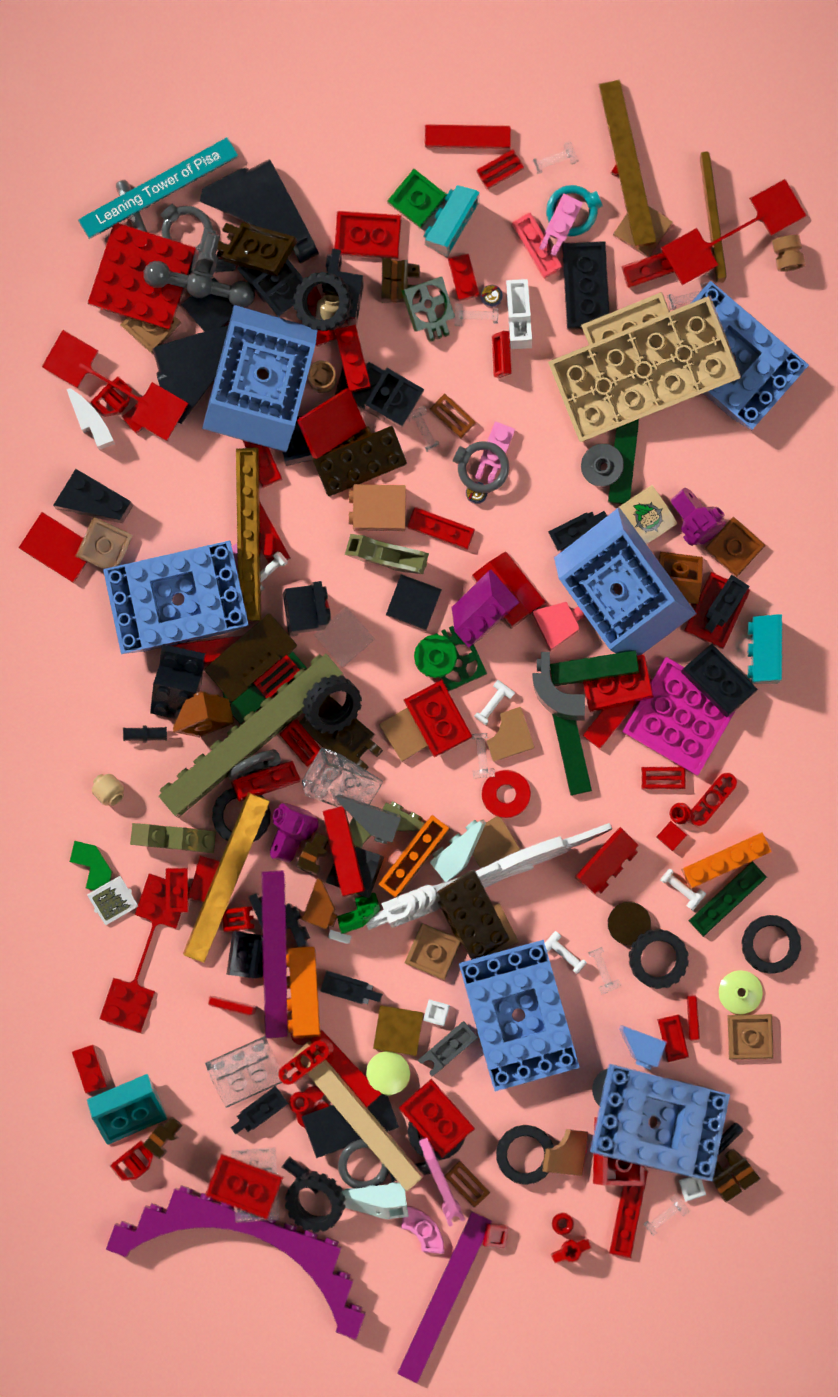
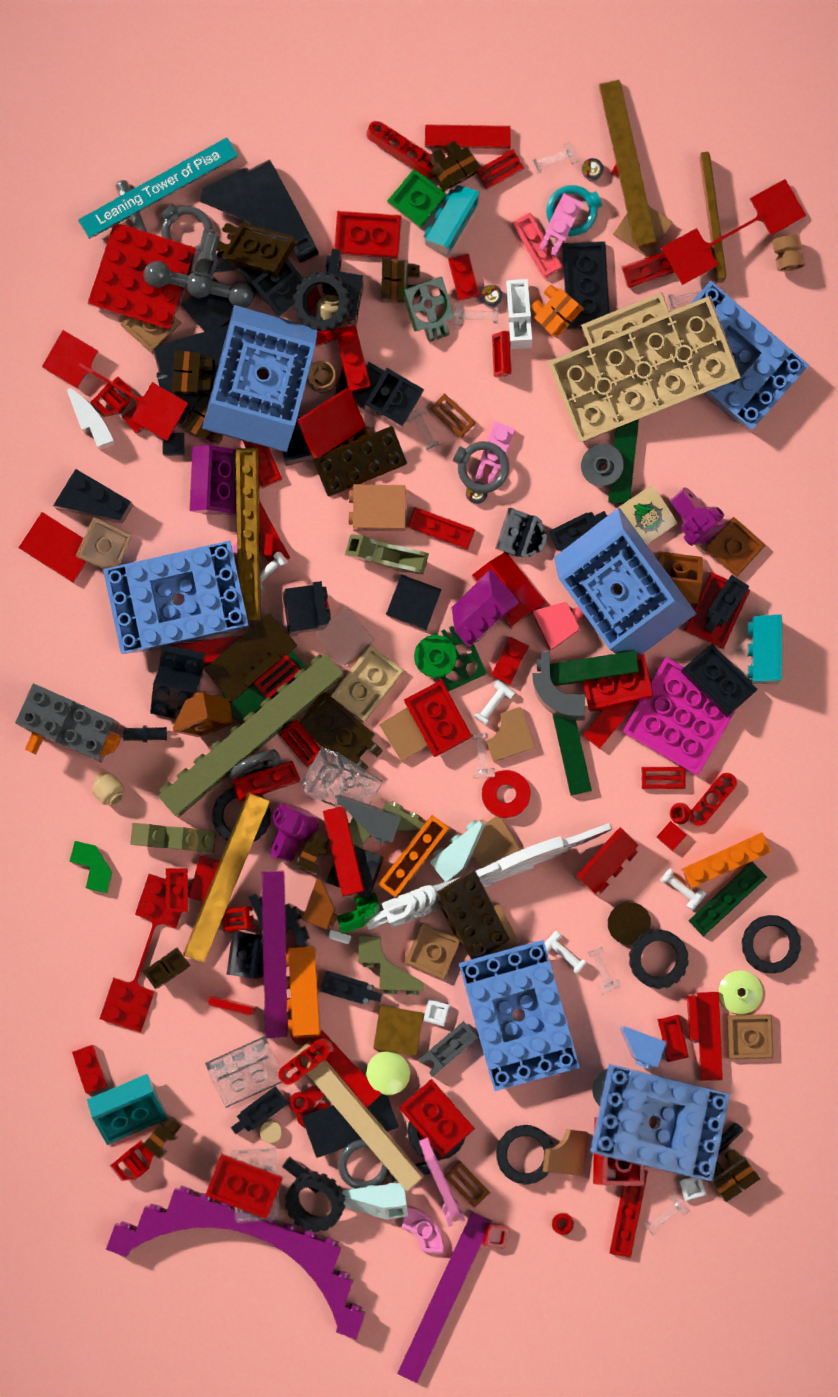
piece [87,876,138,925] -> none
black tyre [303,675,362,734] -> none
red piece [551,1238,591,1263] -> none
none -> dark grey piece [15,683,121,763]
none -> dark brown hips [143,947,191,989]
none -> black plate [162,433,185,456]
none -> dark brown hips [171,350,215,395]
none -> dark brown hips [182,393,224,445]
none -> magenta slope [189,445,237,515]
none -> tan tile [260,1121,282,1143]
none -> tan tile [330,645,404,723]
none -> olive arch [358,936,424,995]
none -> red beam [366,121,437,178]
none -> dark brown hips [428,141,482,193]
none -> red plate [491,636,529,685]
none -> black slope [495,508,547,557]
none -> orange hips [530,285,584,338]
none -> tile [582,158,604,181]
none -> red tile [697,992,723,1081]

